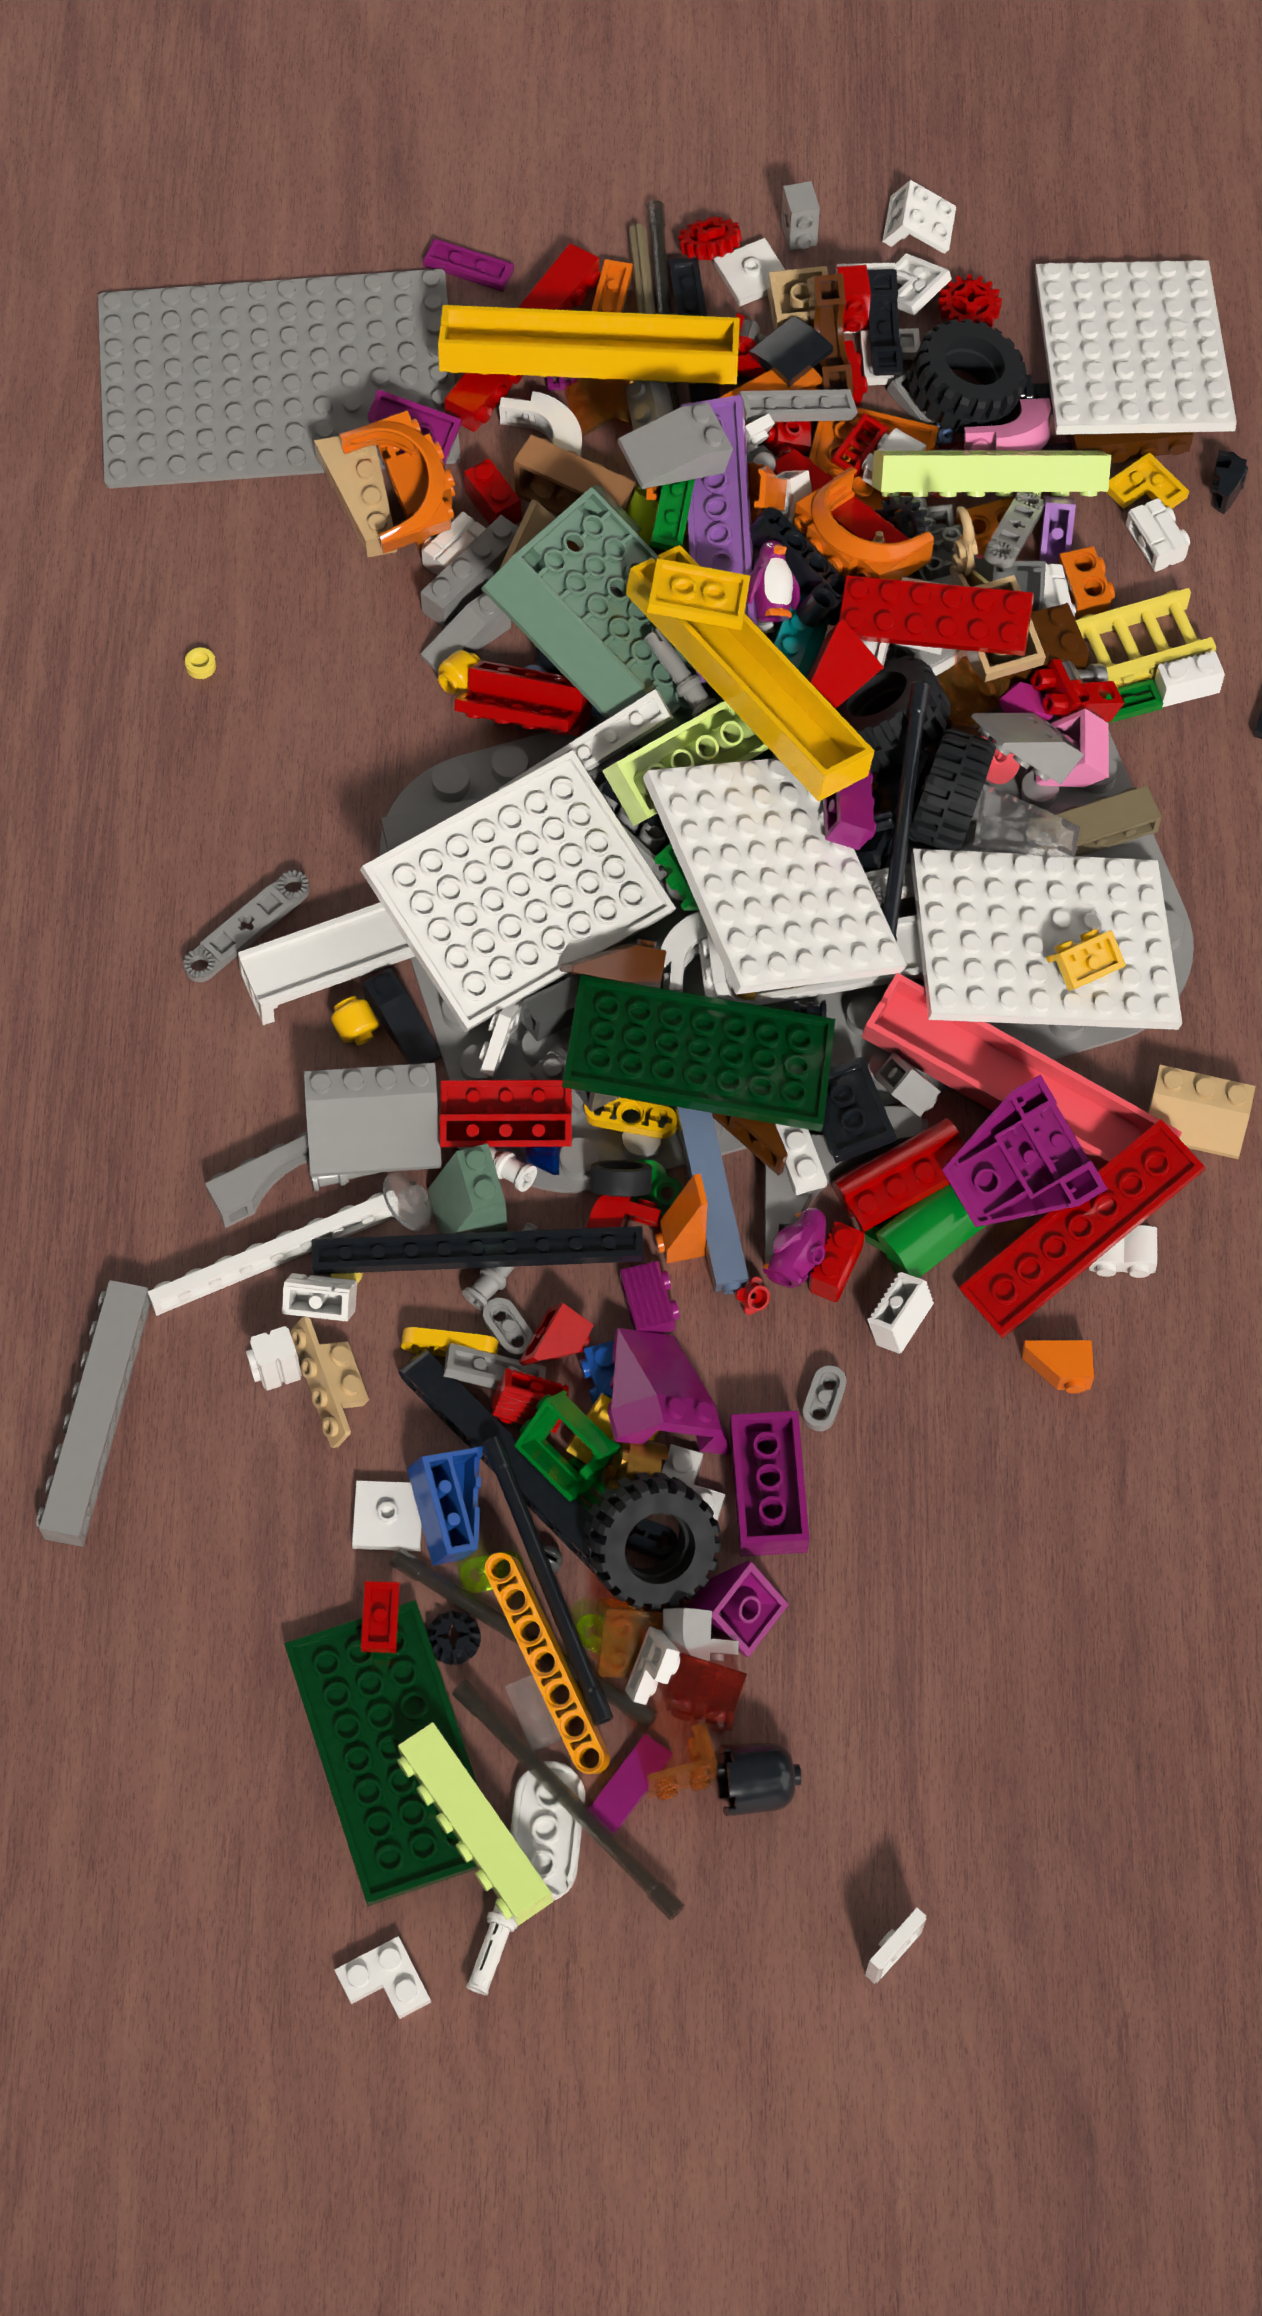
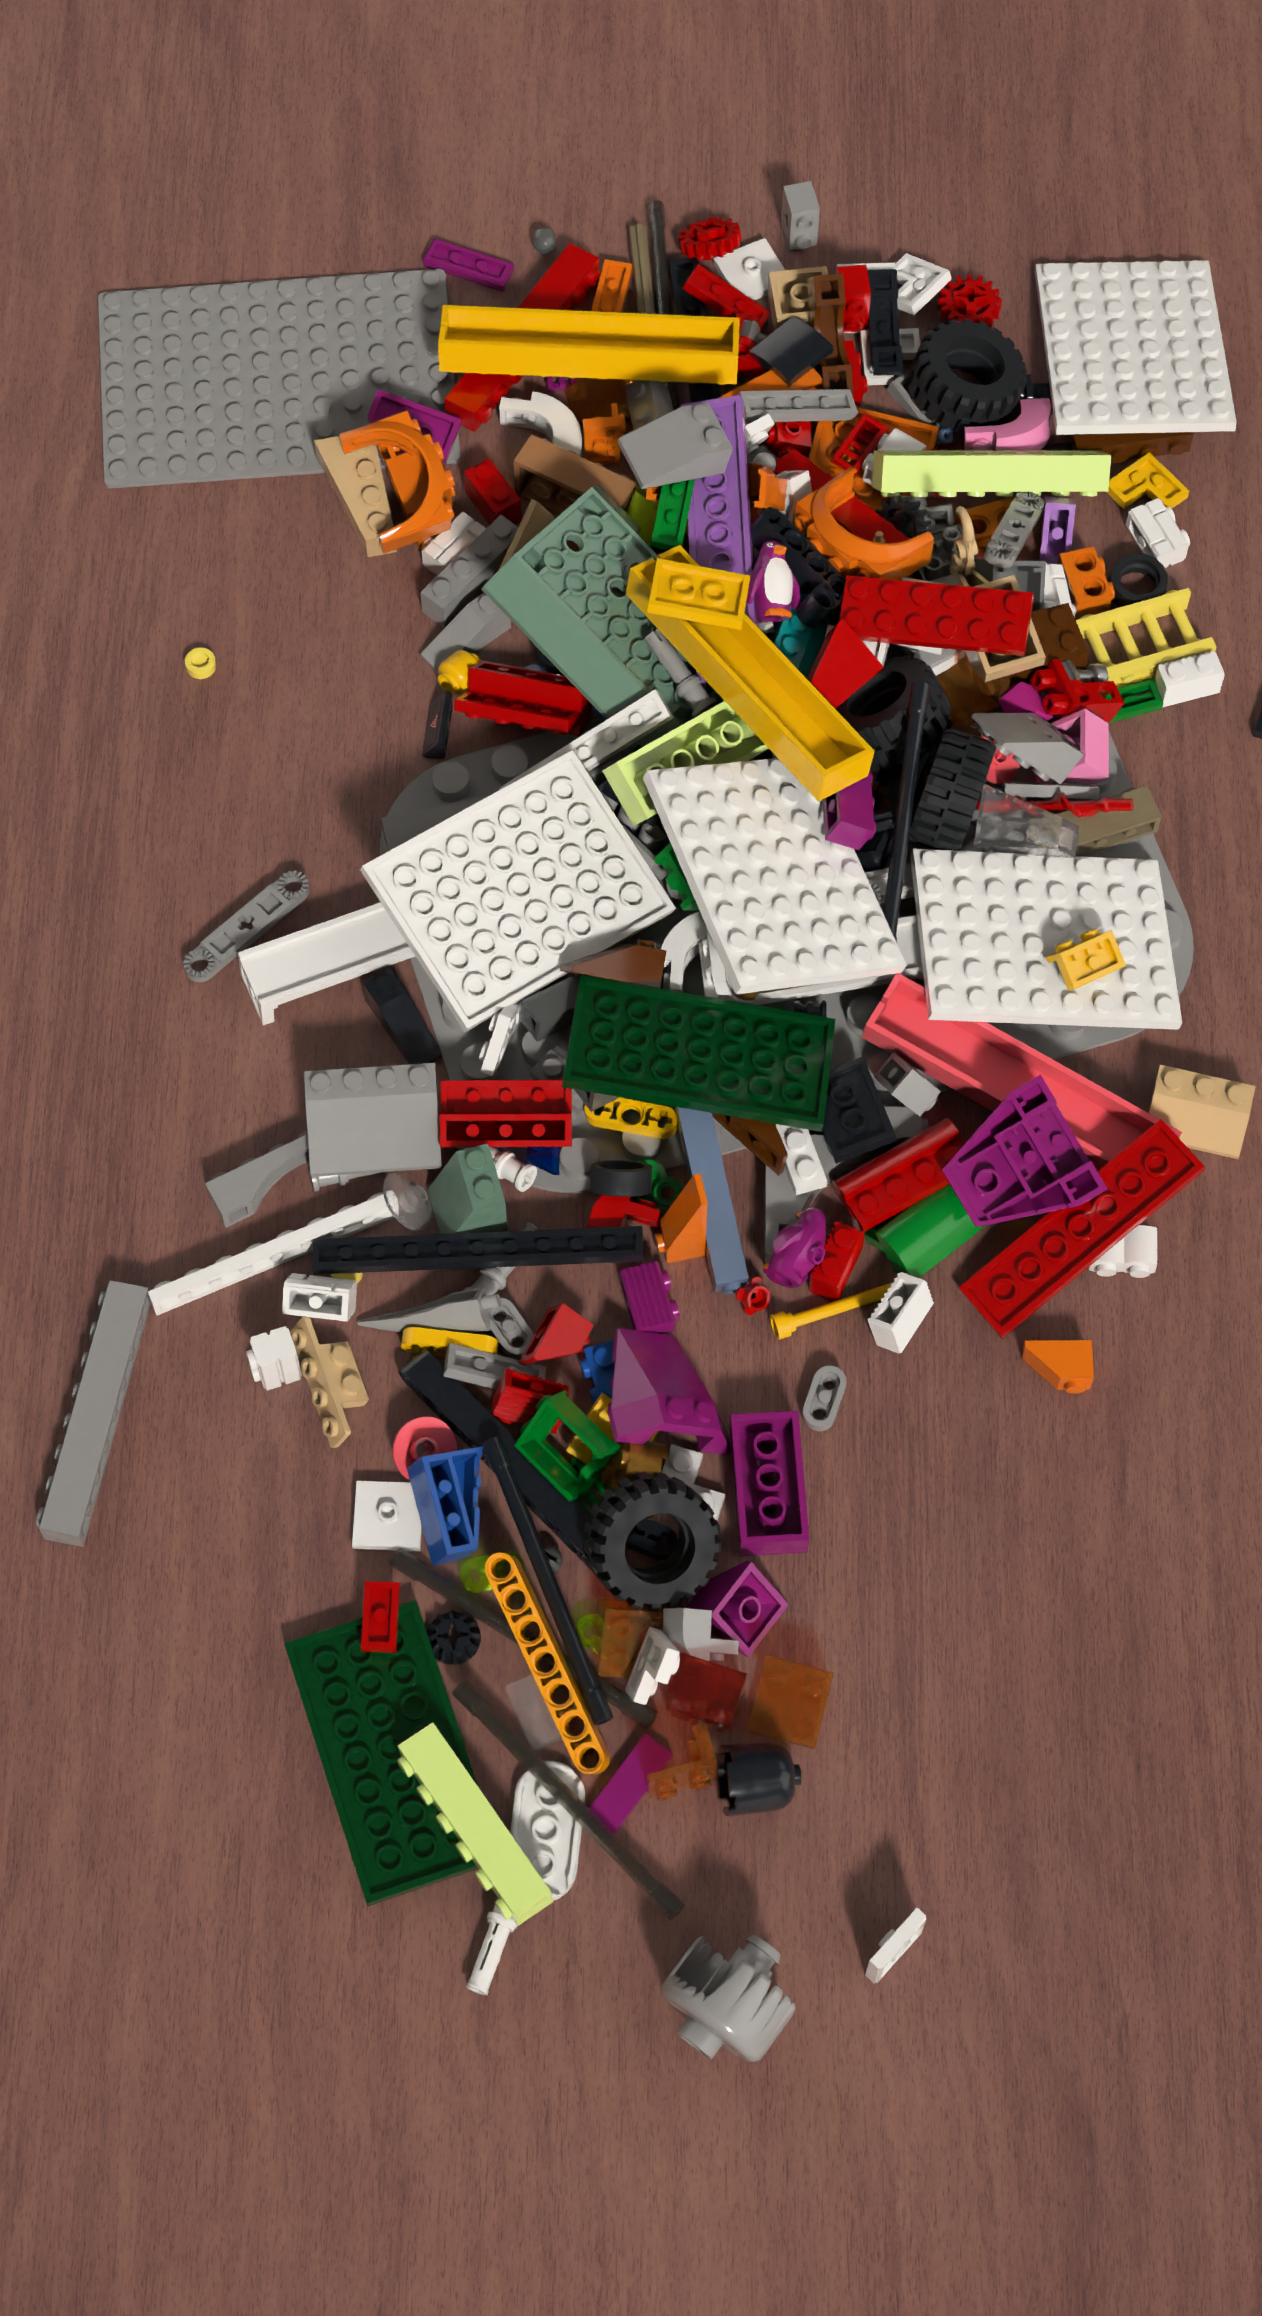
yellow head [331,996,379,1046] -> none
white plate [335,1936,431,2019] -> none
white bracket [882,180,956,253] -> none
black hand [1211,450,1248,514] -> none
none -> light grey piece [357,1288,501,1333]
none -> coral dish [392,1416,457,1481]
none -> black slope [422,690,453,759]
none -> dark grey hinge [533,228,556,254]
none -> orange bracket [583,403,625,465]
none -> light grey piece [662,1935,795,2062]
none -> red plate [682,264,771,330]
none -> clear orange bracket [748,1655,834,1749]
none -> yellow piece [769,1277,921,1340]
none -> red piece [977,792,1134,818]
none -> light grey plate [1002,781,1100,801]
none -> black tyre [1109,553,1168,608]

